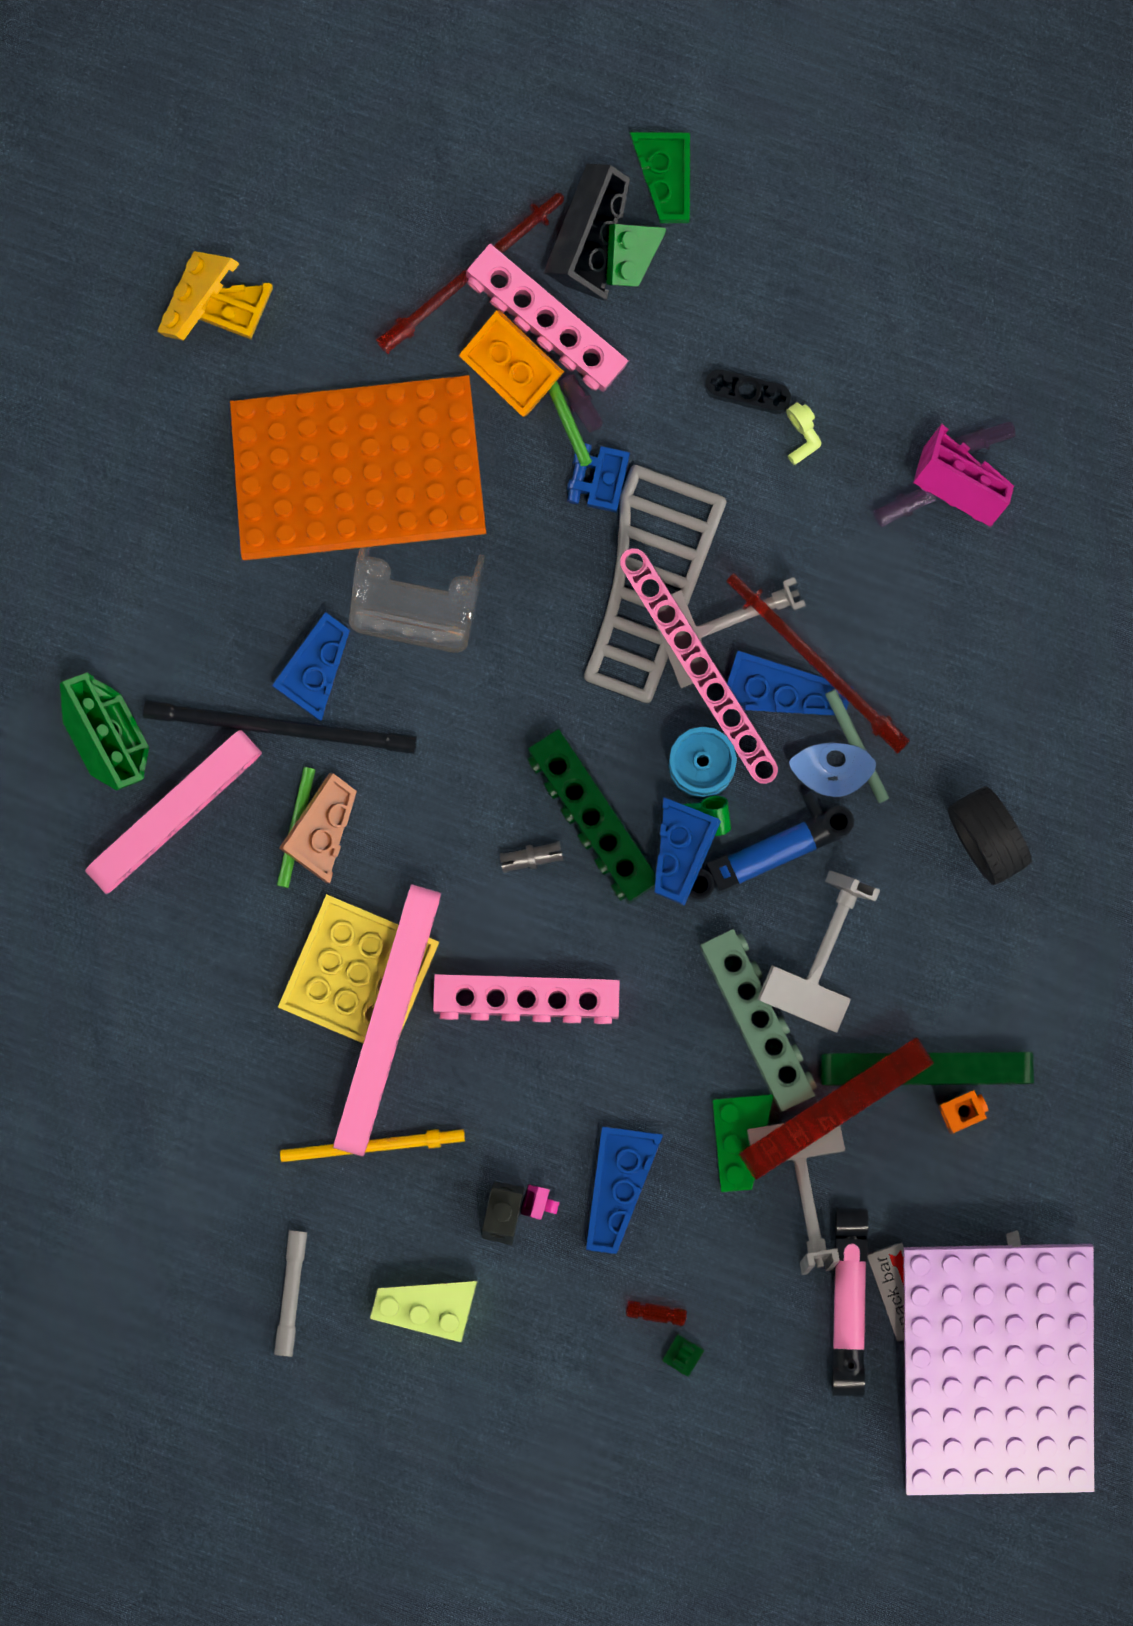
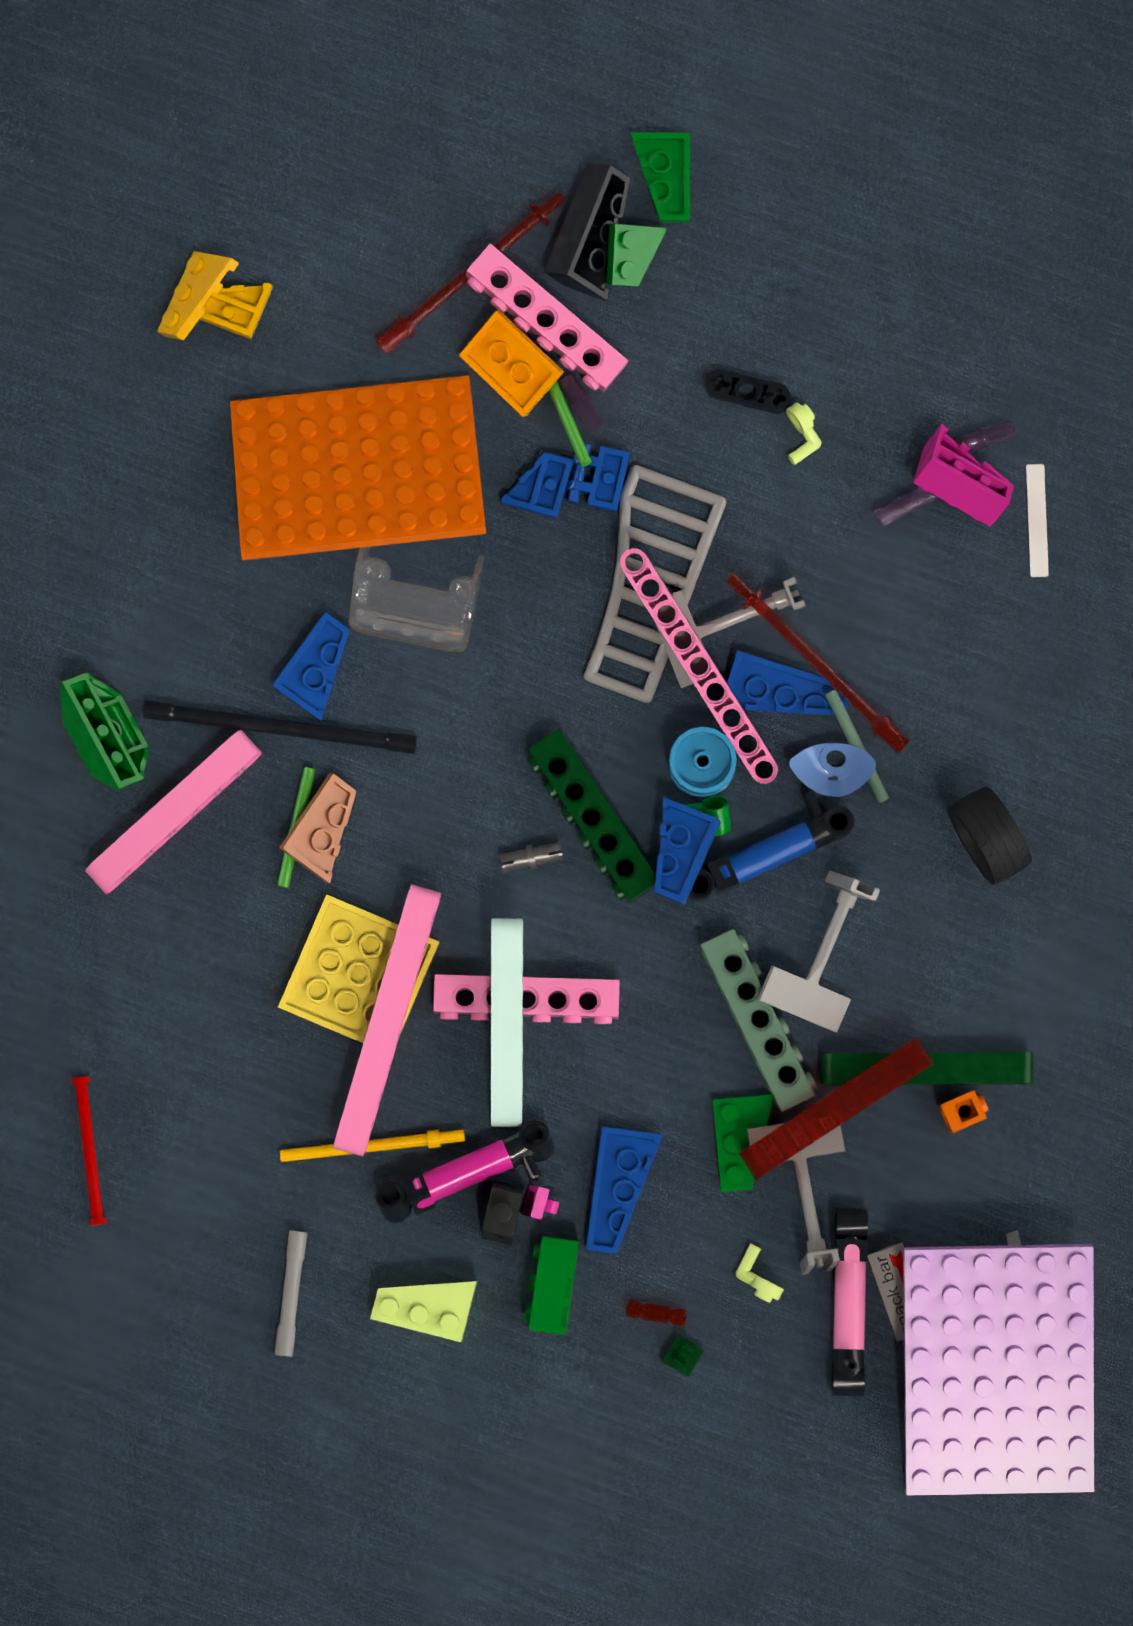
none -> red bar [71,1076,108,1226]
none -> piece [375,1120,555,1223]
none -> light aqua beam [491,918,523,1127]
none -> blue wing [501,452,574,520]
none -> green wedge [524,1236,579,1335]
none -> yellowish green plate [735,1243,784,1303]
none -> white sticker [1026,464,1049,577]

